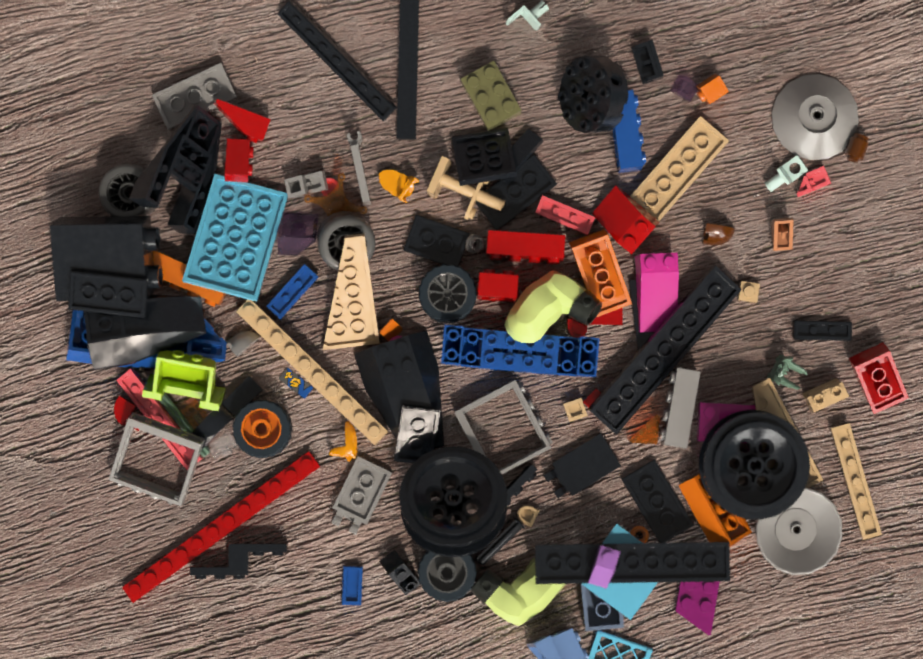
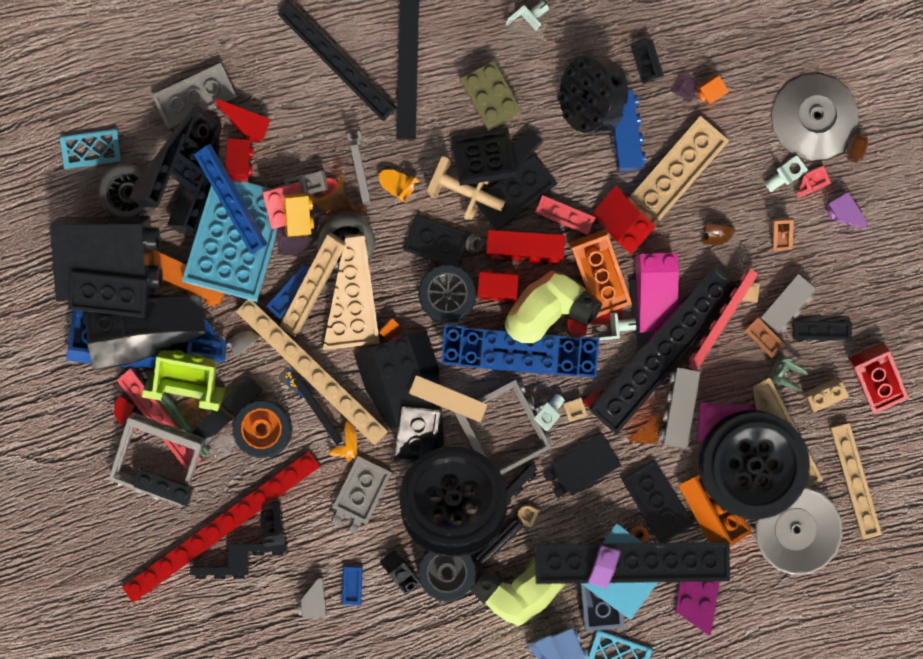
none -> medium azure window [60,128,122,169]
none -> black plate [133,467,195,506]
none -> blue plate [194,144,268,255]
none -> black hinge [261,501,285,547]
none -> coral plate [262,182,302,229]
none -> tan plate [280,233,346,337]
none -> yellow brick [283,193,314,236]
none -> black tile [293,378,342,445]
none -> light grey slope [298,578,327,619]
none -> tan tile [409,376,488,422]
none -> light aqua bracket [534,394,565,431]
none -> light aqua bracket [599,313,636,341]
none -> coral plate [688,270,758,371]
none -> nougat plate [744,317,785,358]
none -> light grey brick [760,274,816,334]
none -> medium lavender slope [826,192,868,229]

